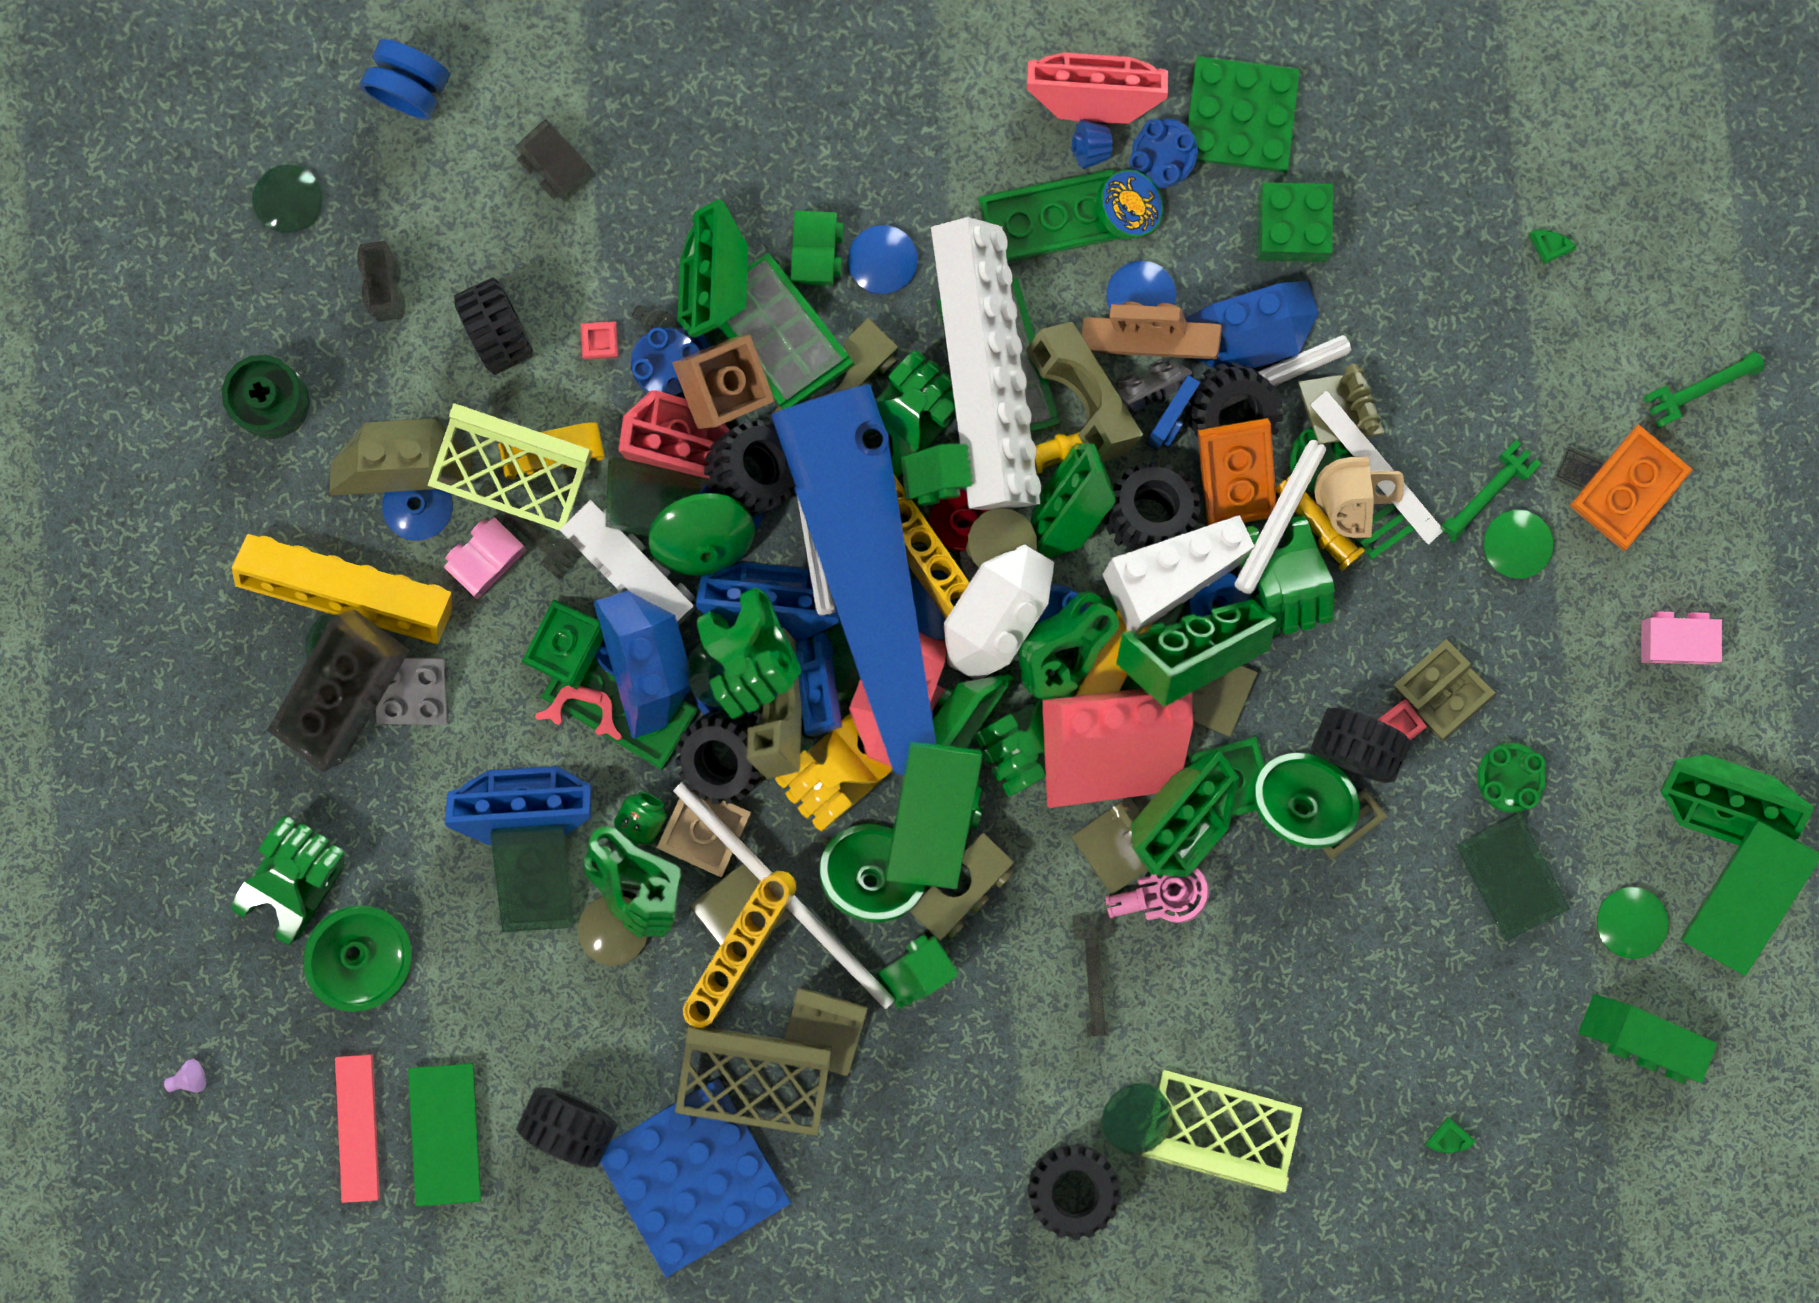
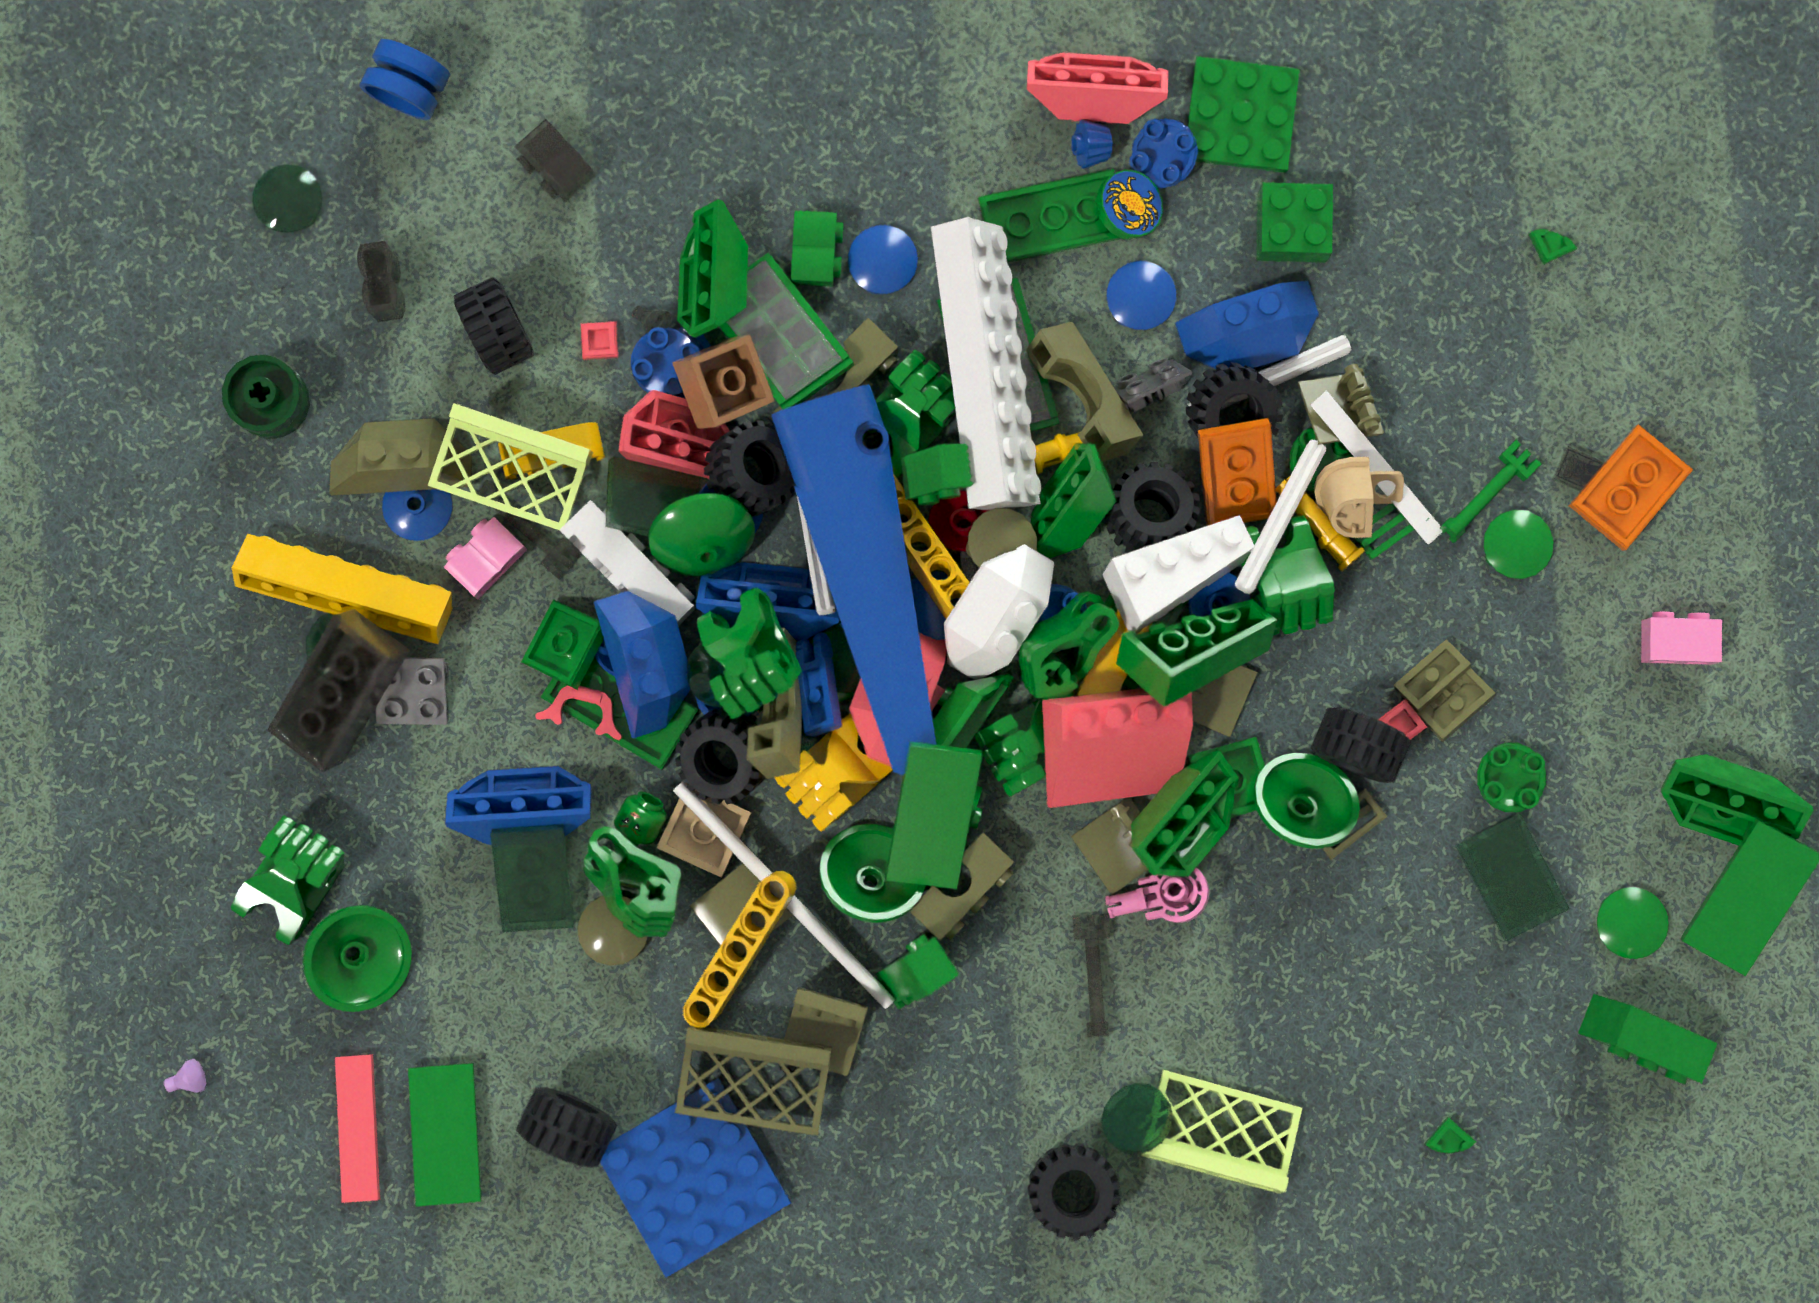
medium nougat bracket [1081,302,1222,359] -> none
blue wing [1146,375,1200,451] -> none
green hinge [1643,351,1764,428] -> none

